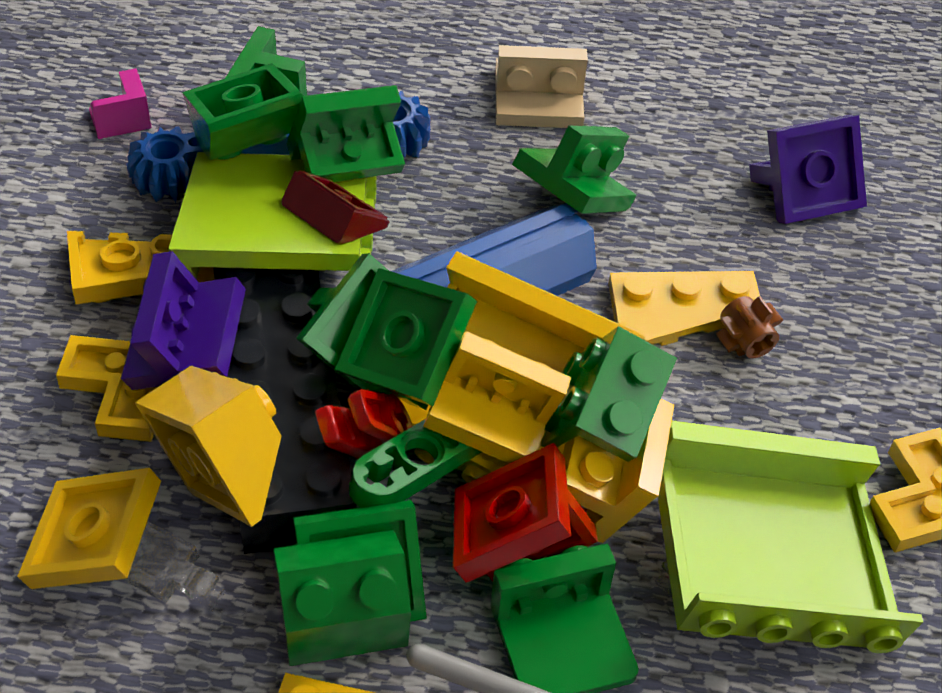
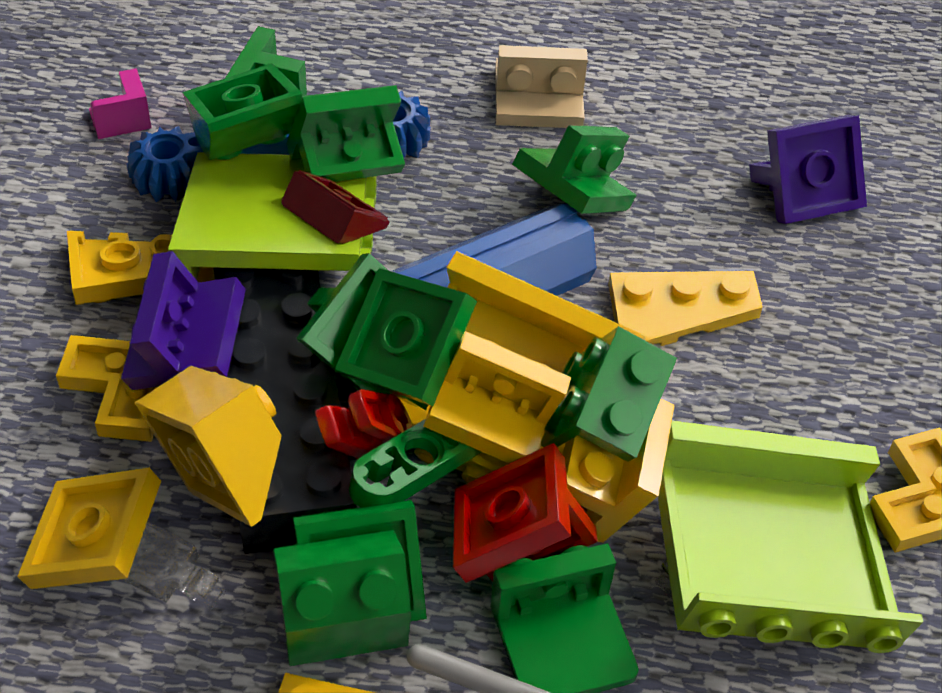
dark orange gear [716,296,783,359] -> none

